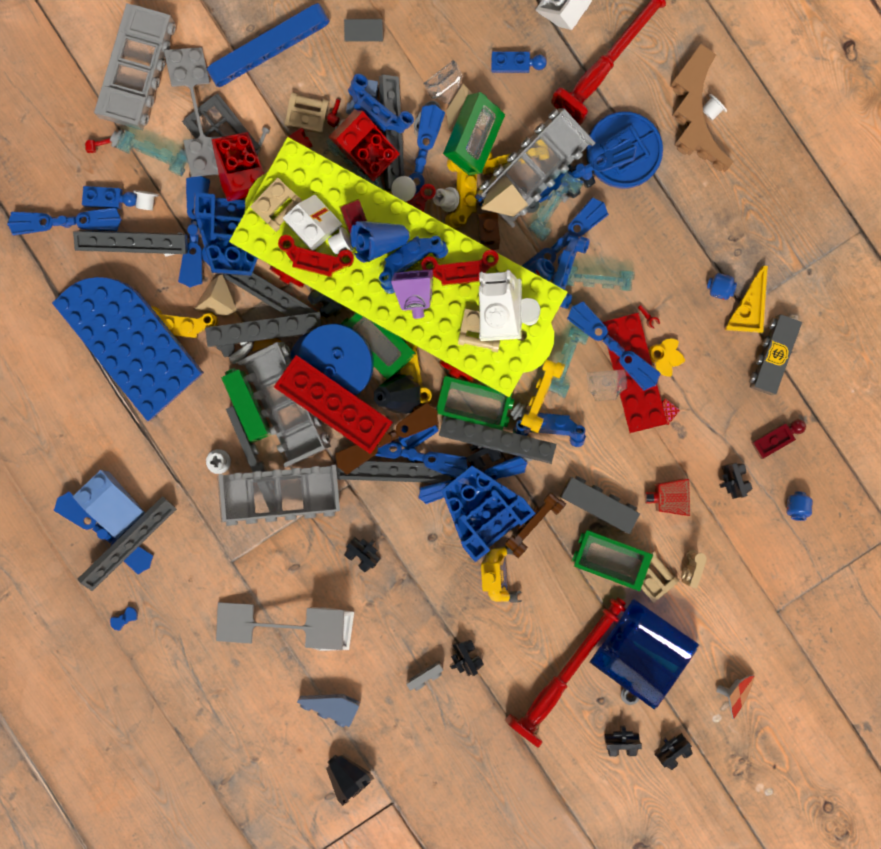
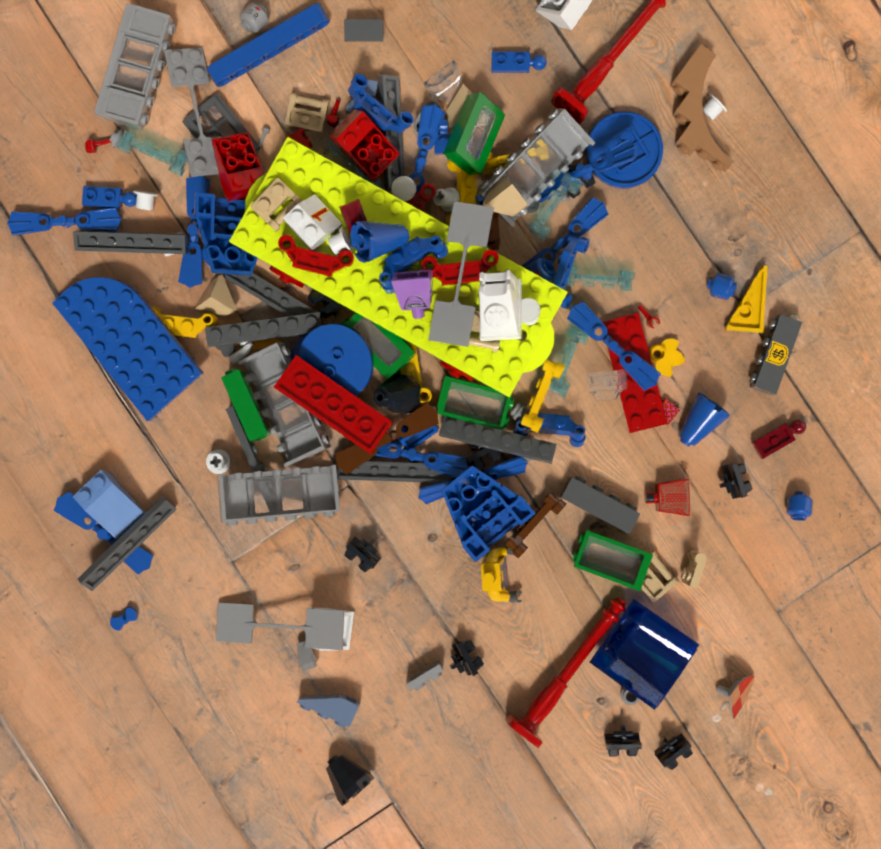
none -> light grey head [240,3,268,33]
none -> light grey cone [296,641,318,671]
none -> light grey hinge [428,201,494,347]
none -> blue plate [434,120,451,155]
none -> blue cone [679,392,730,447]

